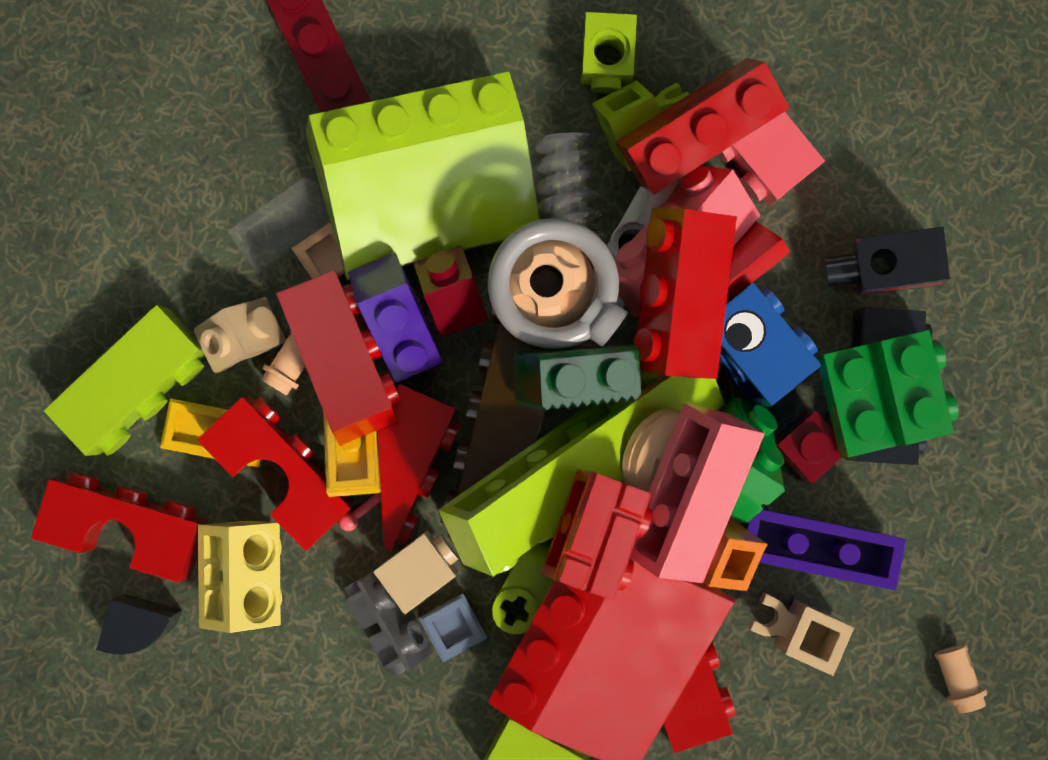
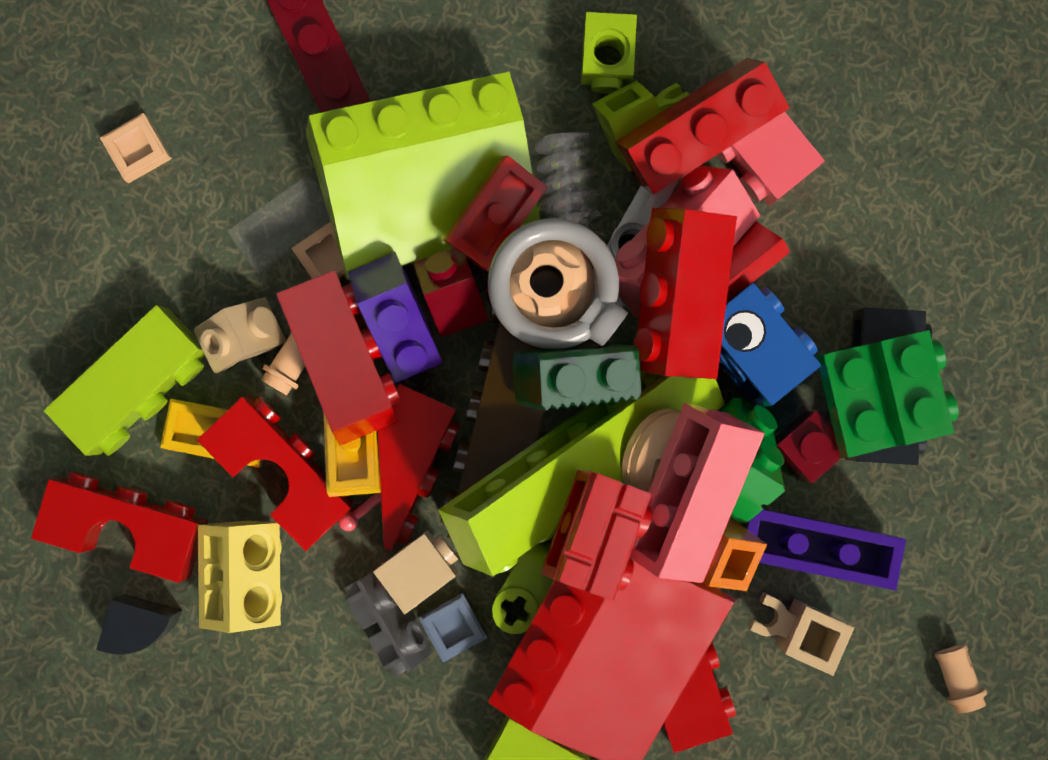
black torso [824,226,950,295] -> none
none -> light nougat tile [100,113,172,183]
none -> red plate [443,155,548,271]

